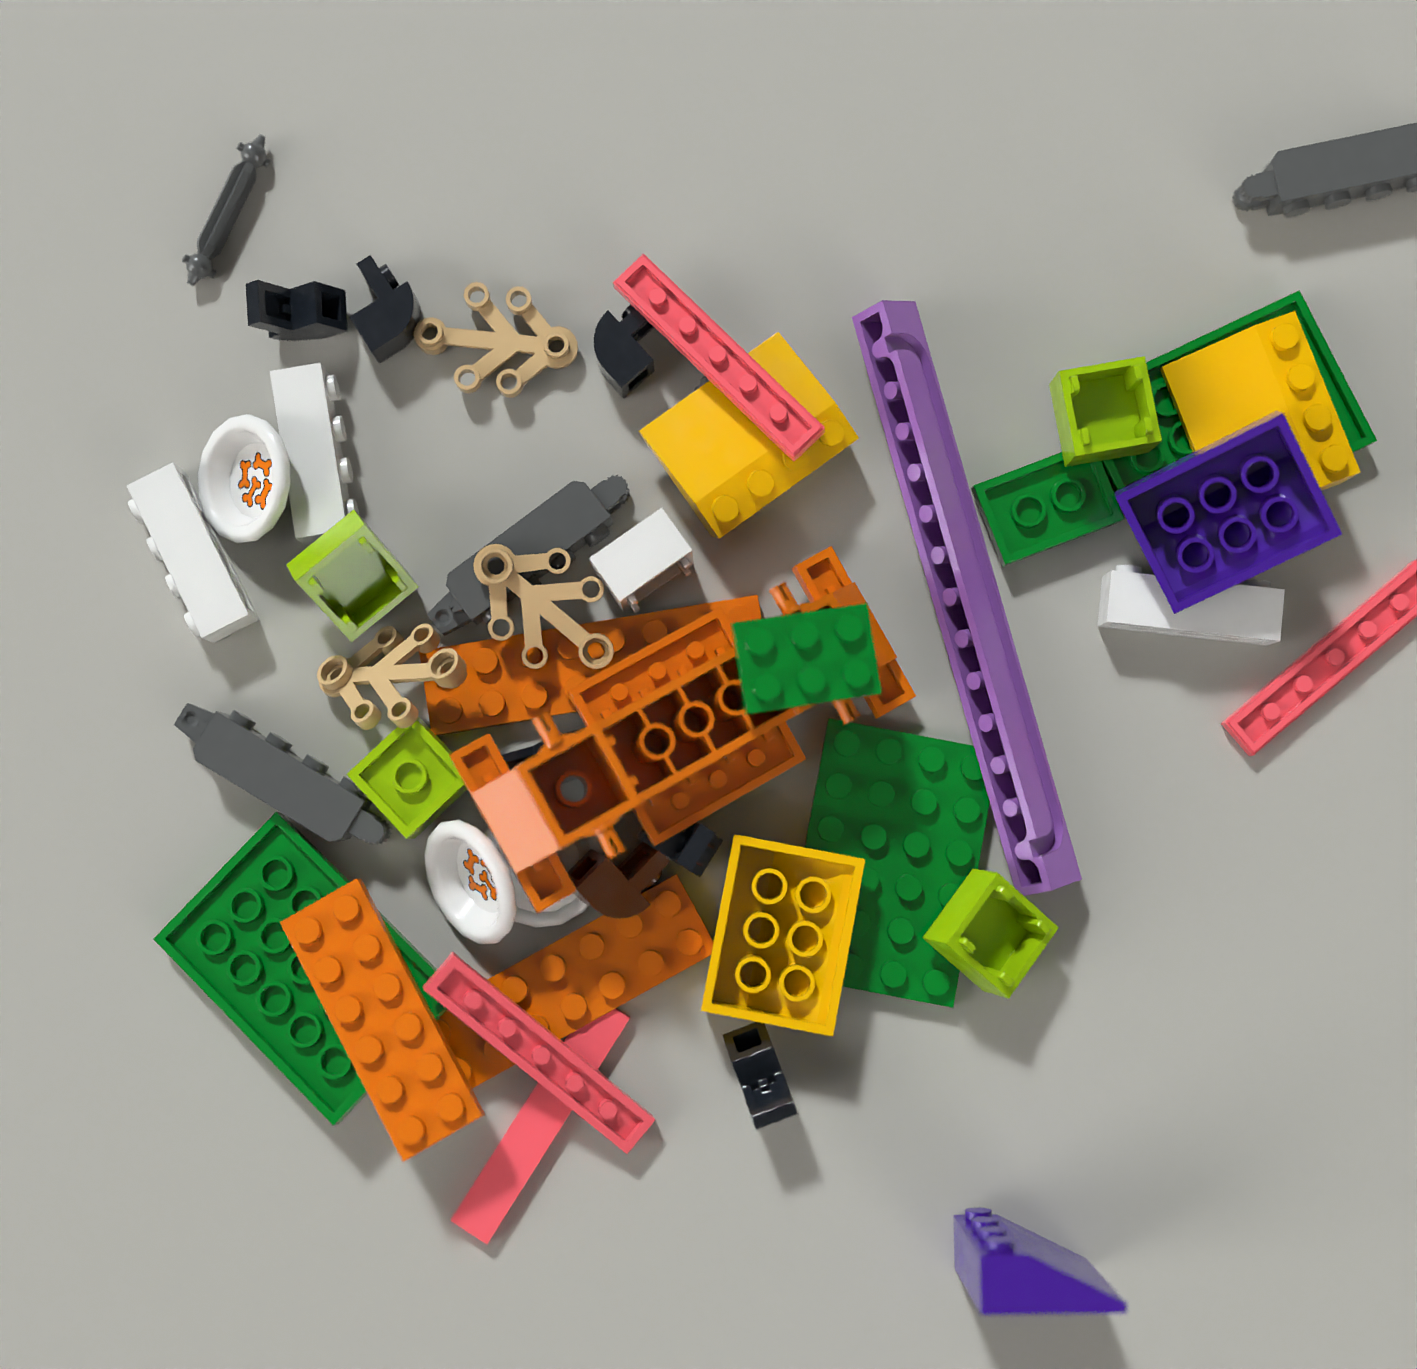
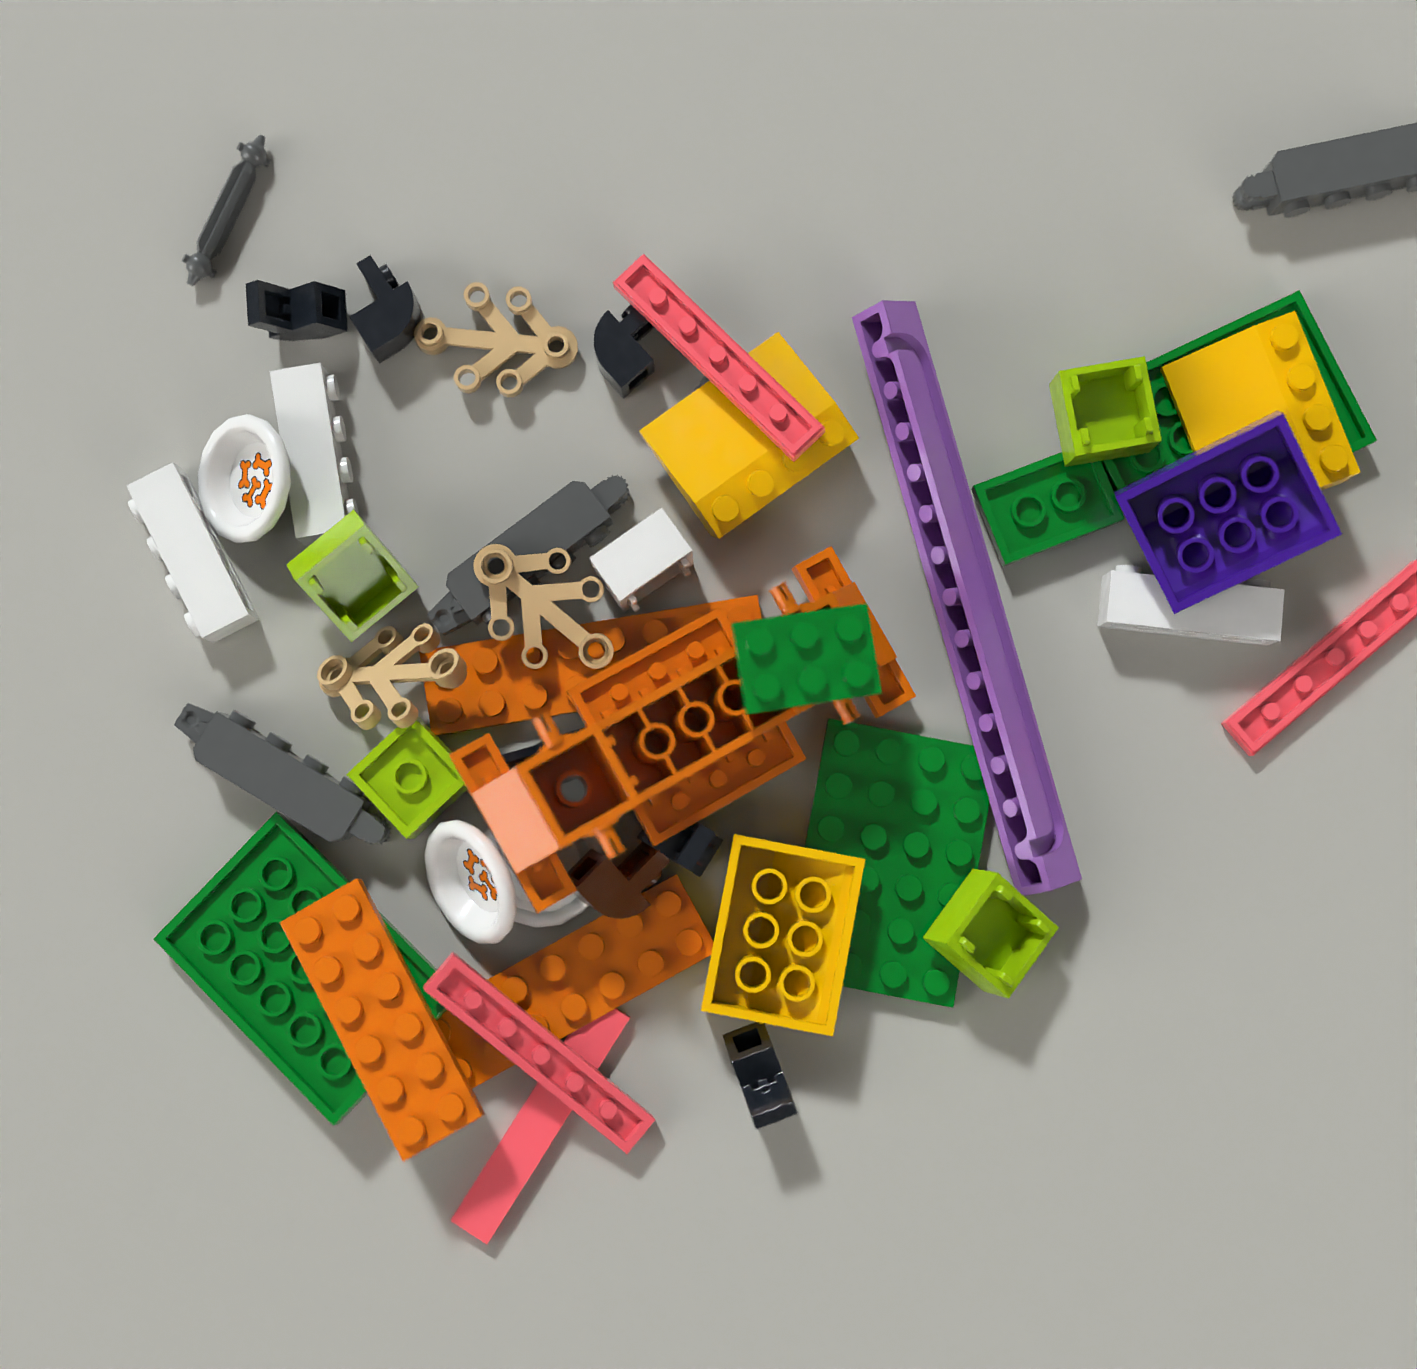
dark purple slope [953,1207,1127,1315] -> none

